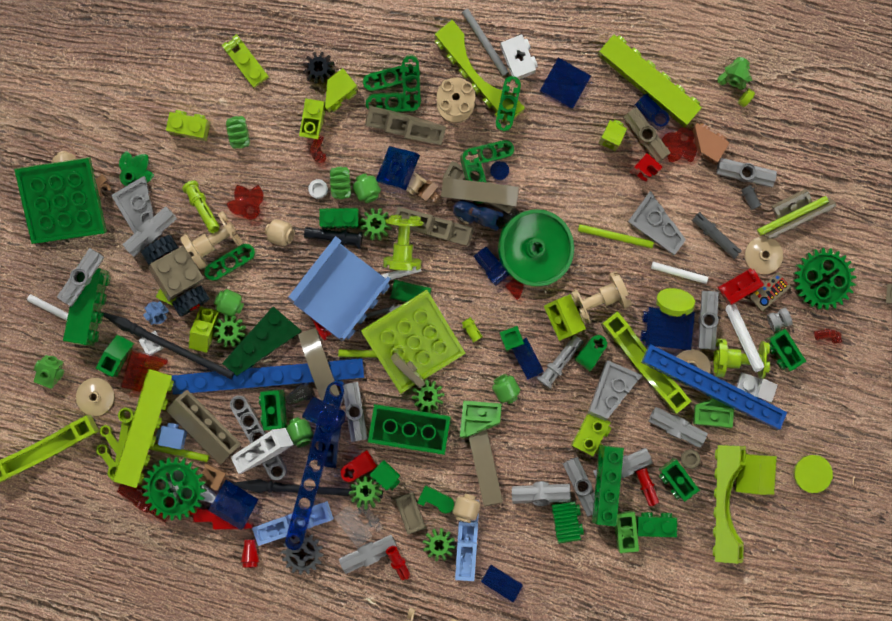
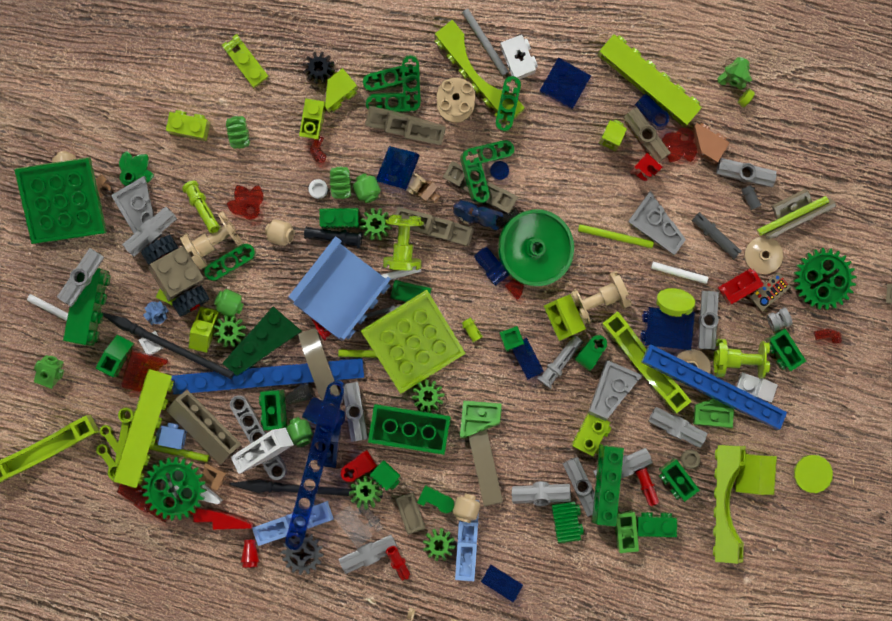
tan dish [76,378,115,416] -> none
clear blue plate [208,480,259,530] -> none
dark tan plate [391,352,425,388] -> none
dark tan slope [441,178,519,206] -> none
bright green head [492,374,520,404] -> none
white axle [726,303,764,372] -> none

